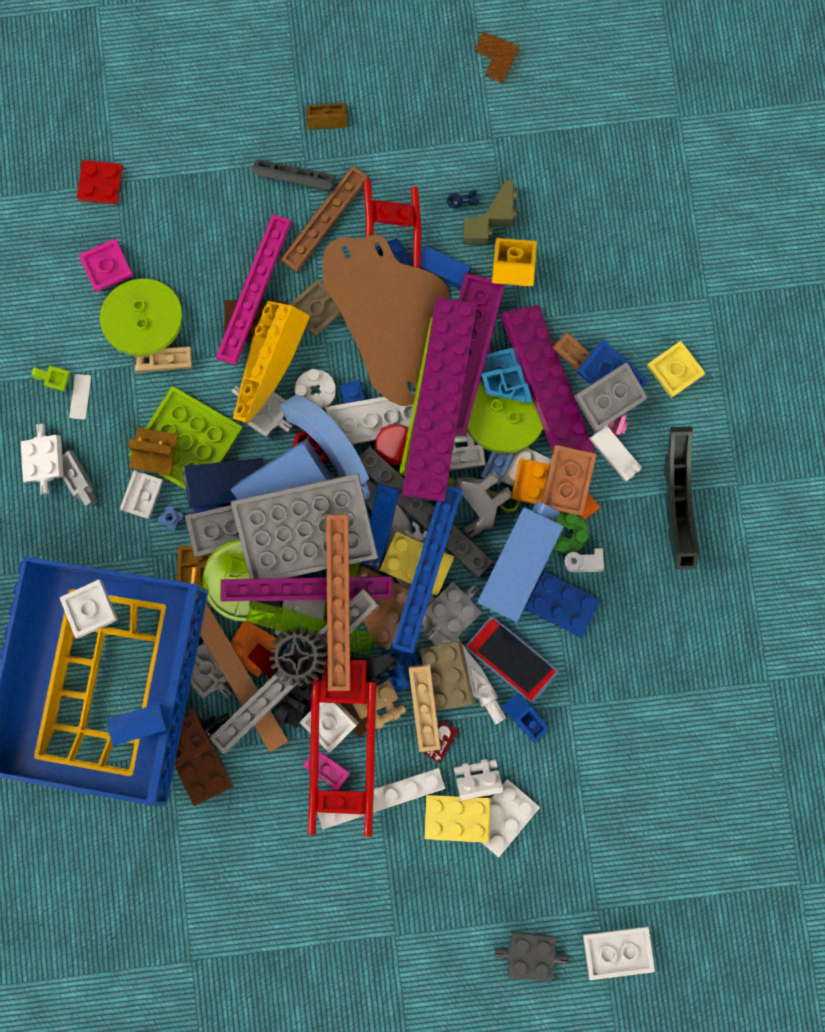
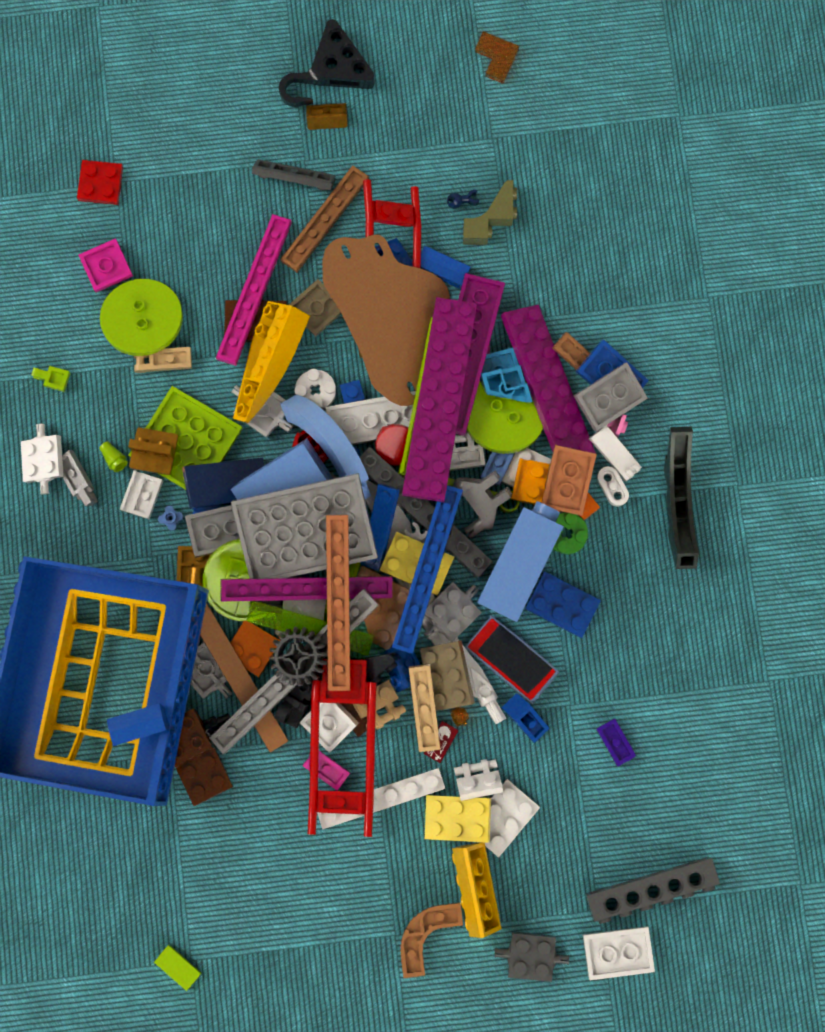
white plate [60,579,118,638] -> none
white sticker [69,374,91,419] -> none
dark red sticker [247,643,278,679] -> none
yellow brick [492,238,537,286] -> none
white leg [563,548,604,572] -> none
light yellow plate [647,341,706,398] -> none
none -> lime cone [99,441,128,472]
none -> lime tile [154,944,202,991]
none -> black piece [279,19,375,107]
none -> medium nougat plate [401,902,463,978]
none -> clear orange plate [450,707,469,727]
none -> yellow slope [452,842,502,938]
none -> dark grey brick [585,857,720,924]
none -> dark purple plate [596,718,636,767]
none -> white plate [597,466,629,507]

